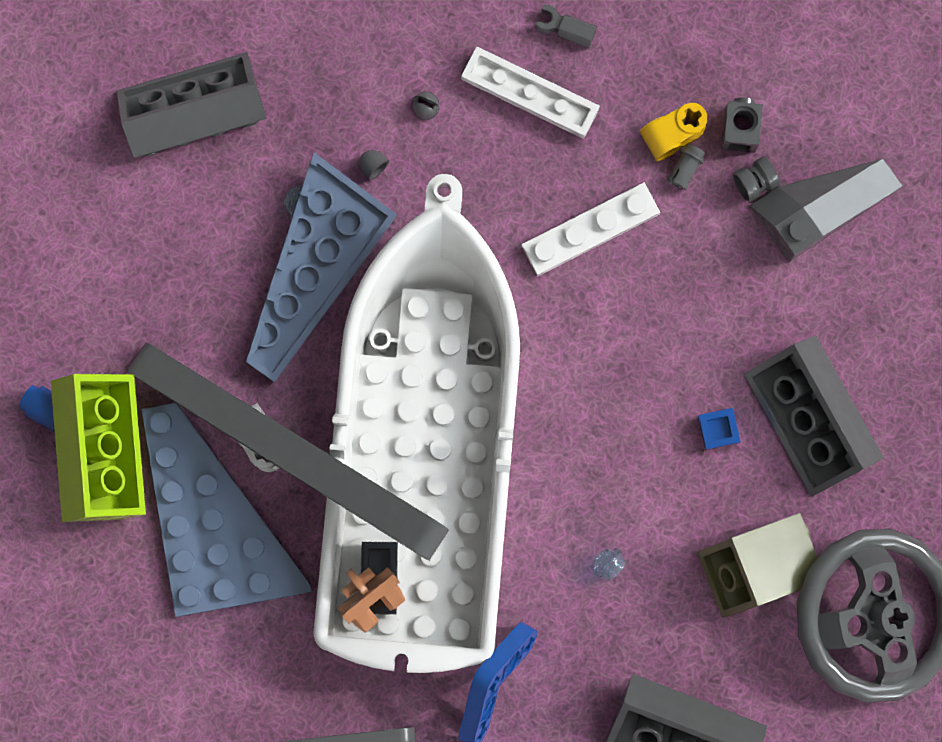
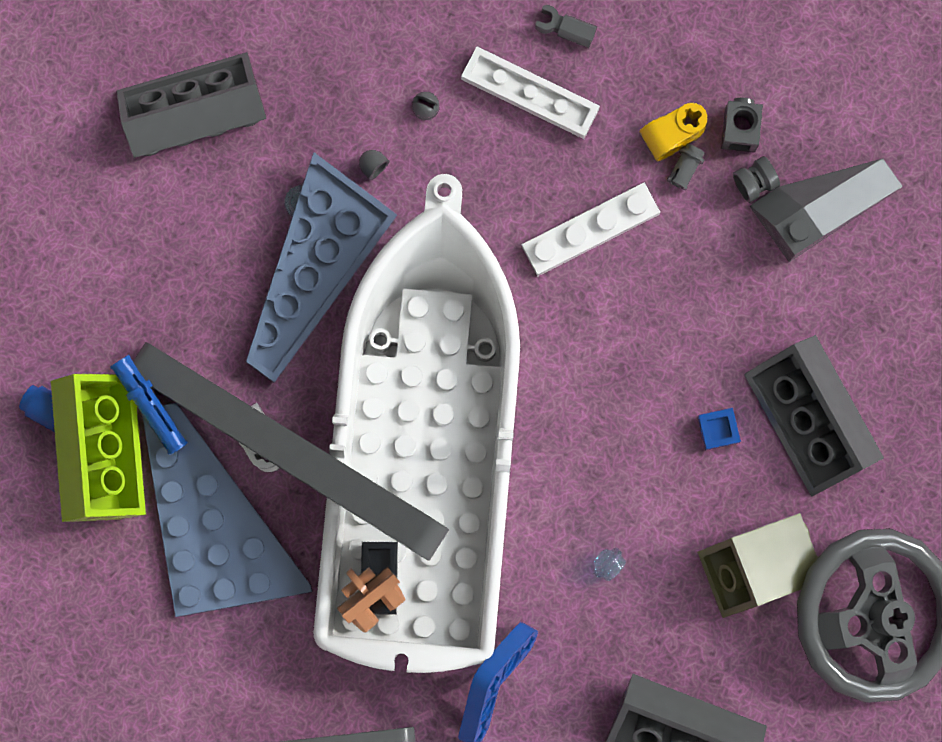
none -> blue pin [110,355,188,455]

